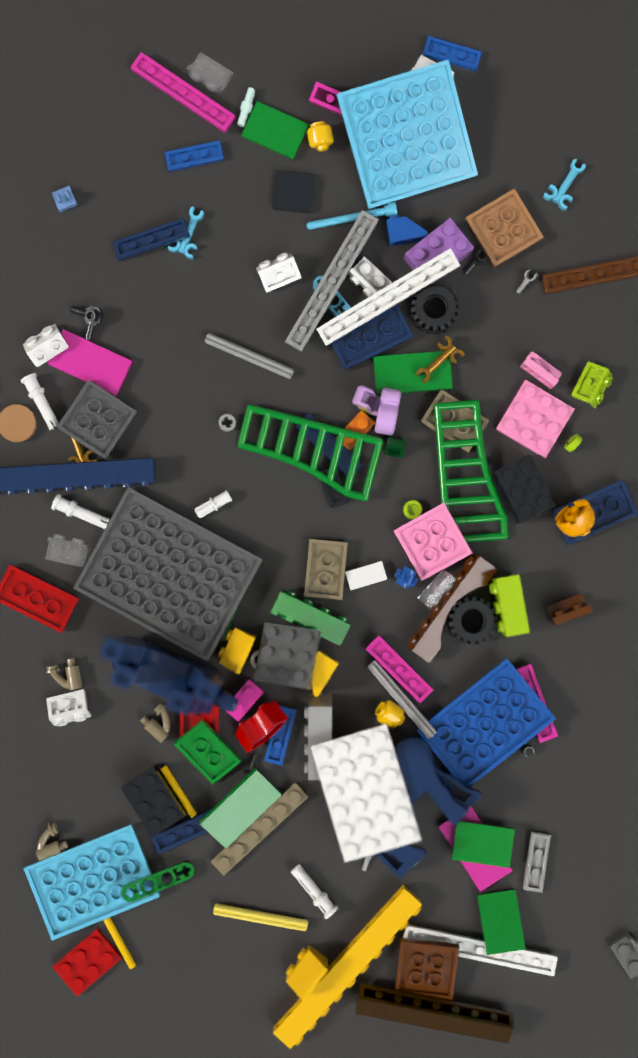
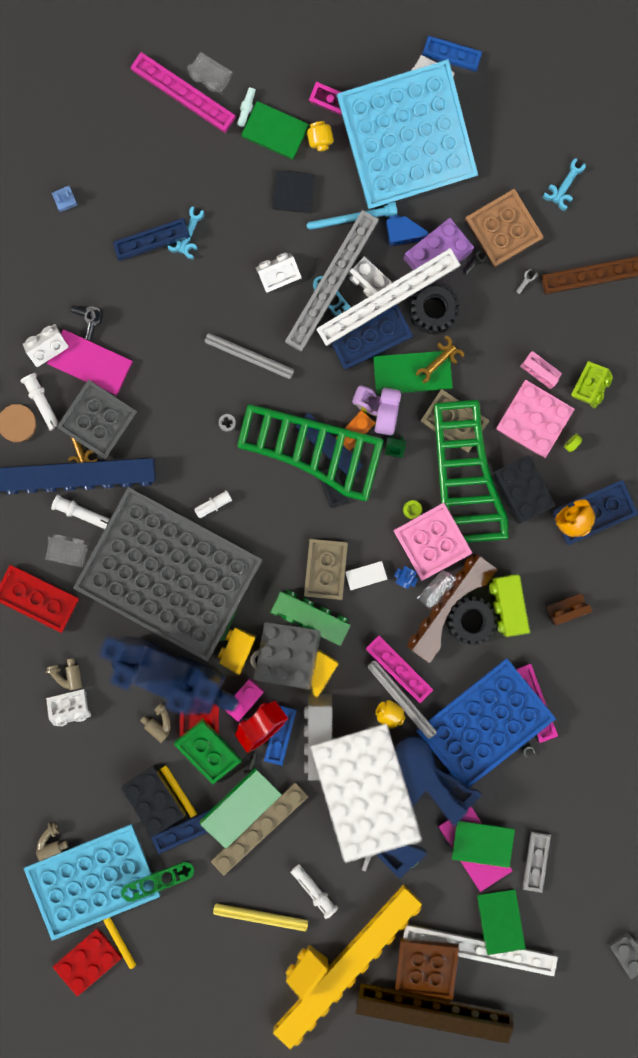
blue tile [164,140,224,172] -> none

